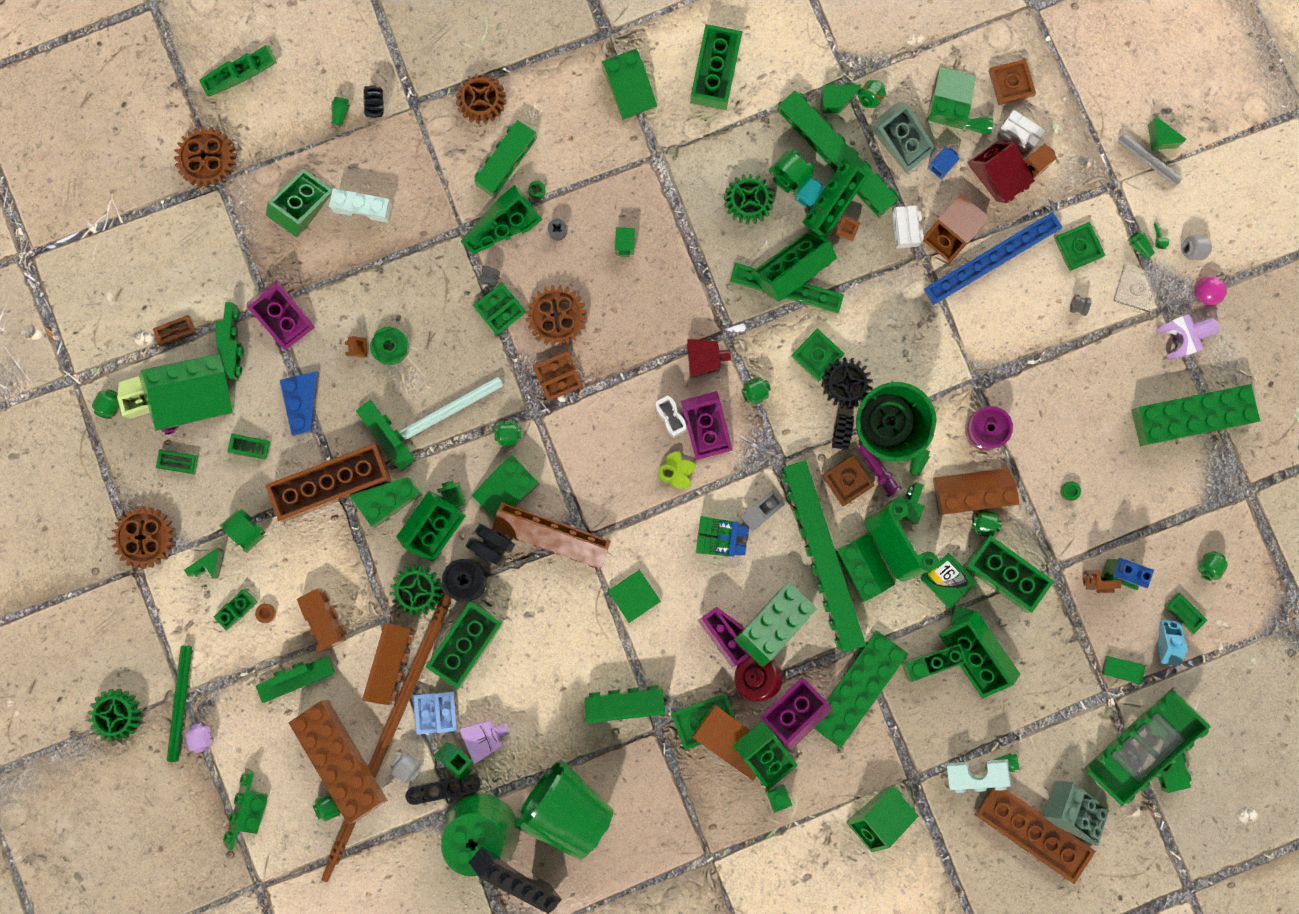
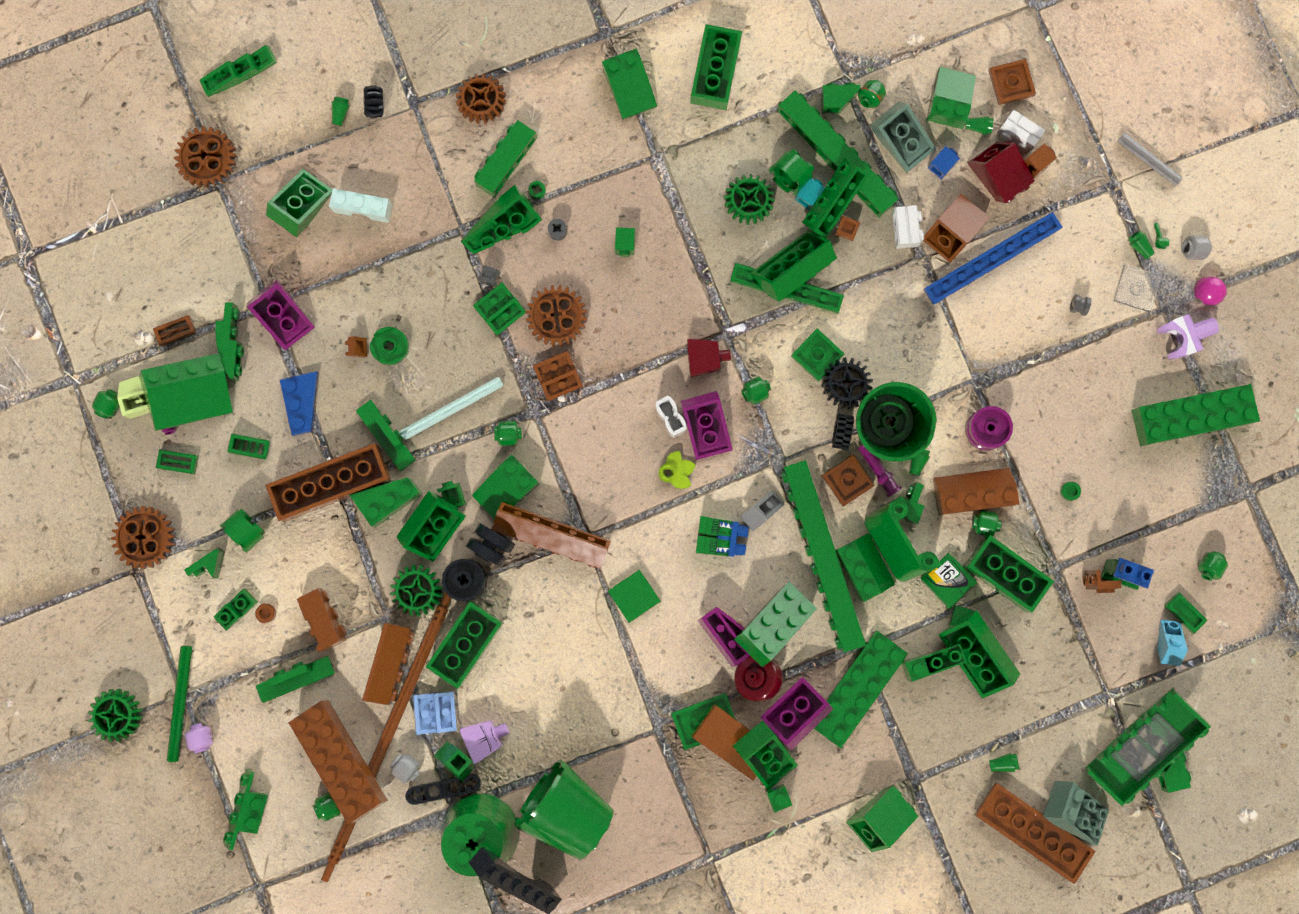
green slope [585,685,665,723] -> none
light aqua arch [947,759,1011,793] -> none
green tile [1054,222,1106,272] -> none
green tile [1102,656,1146,684] -> none
green slope [1148,116,1186,151] -> none

